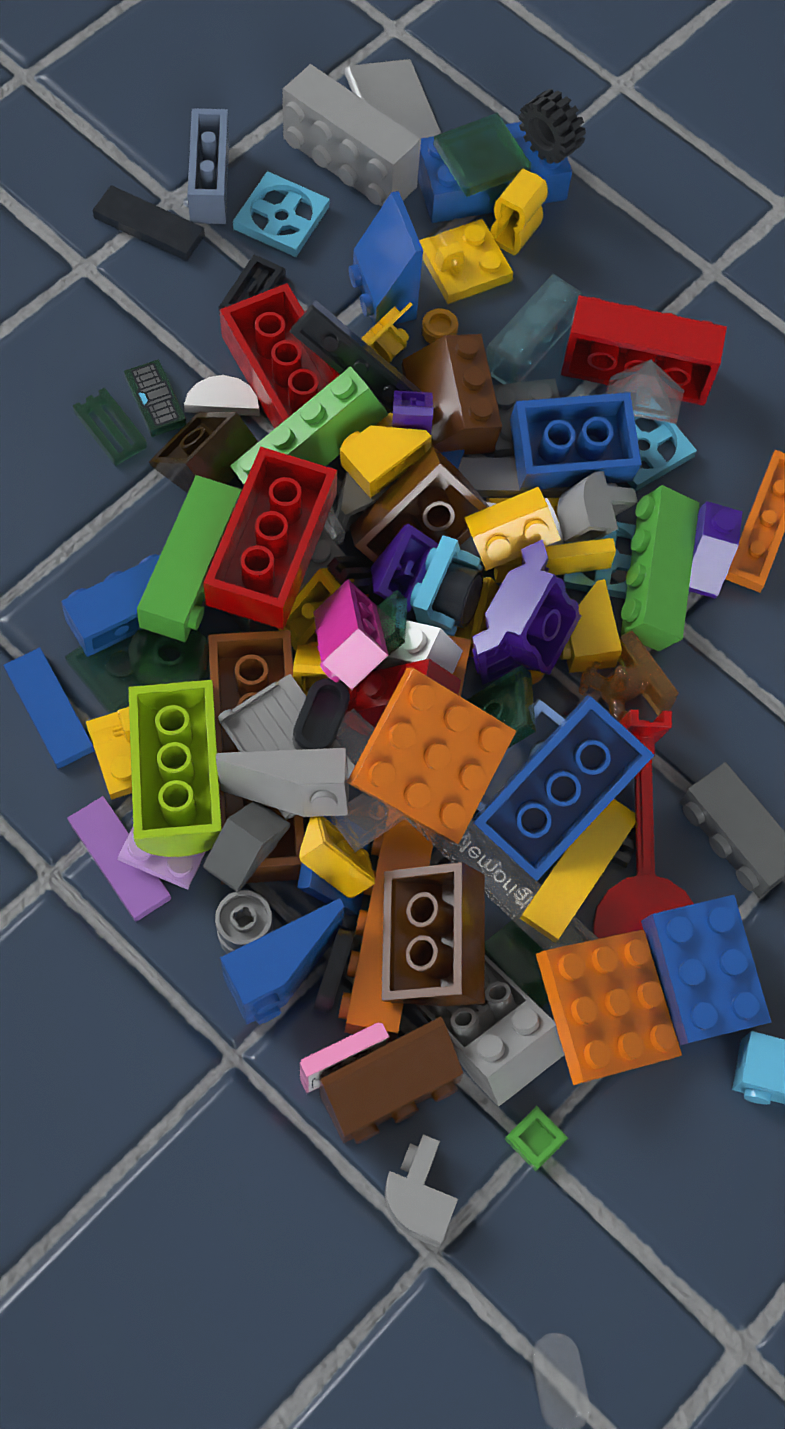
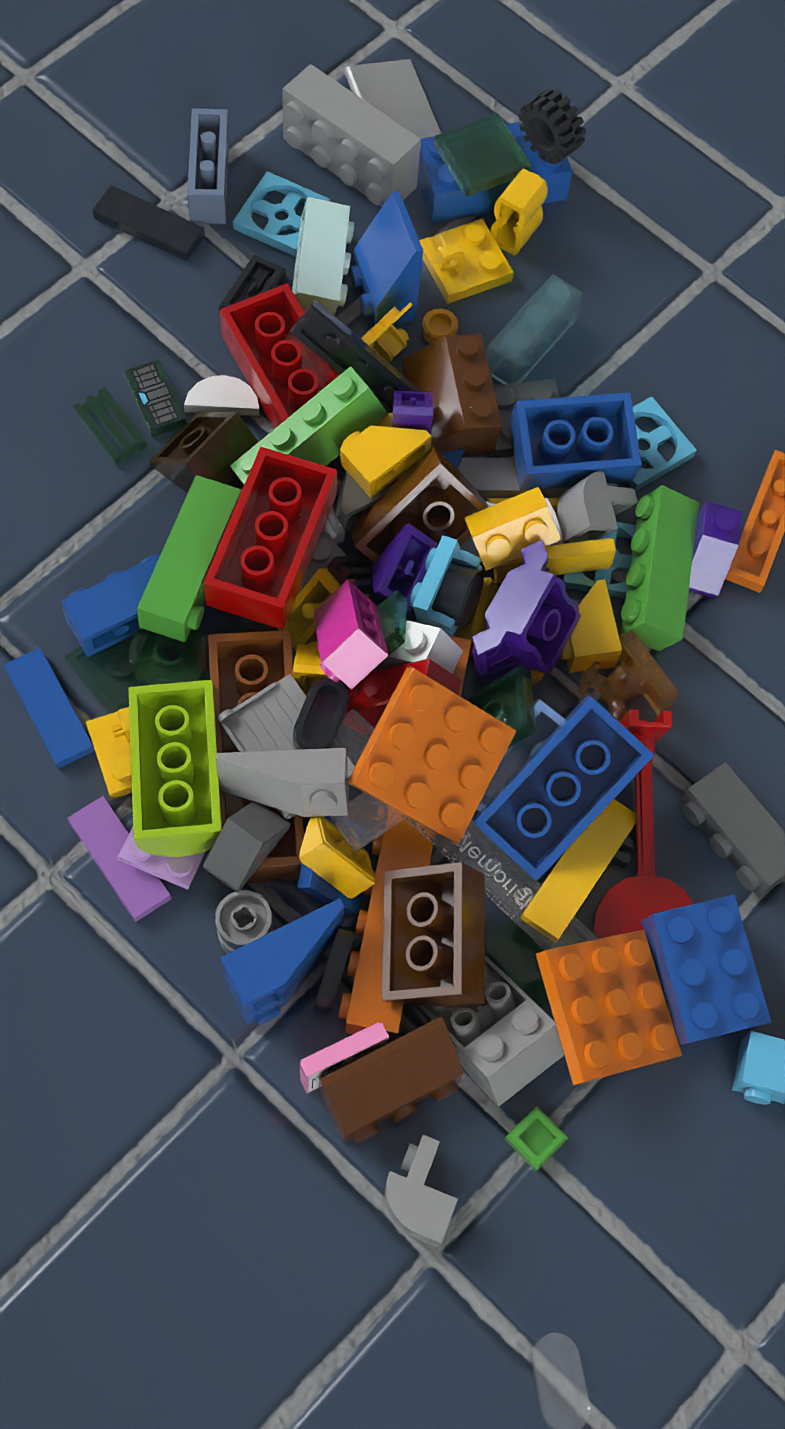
red brick [561,295,727,406] -> none
clear slope [606,359,684,424] -> none
none -> light aqua brick [292,197,354,315]

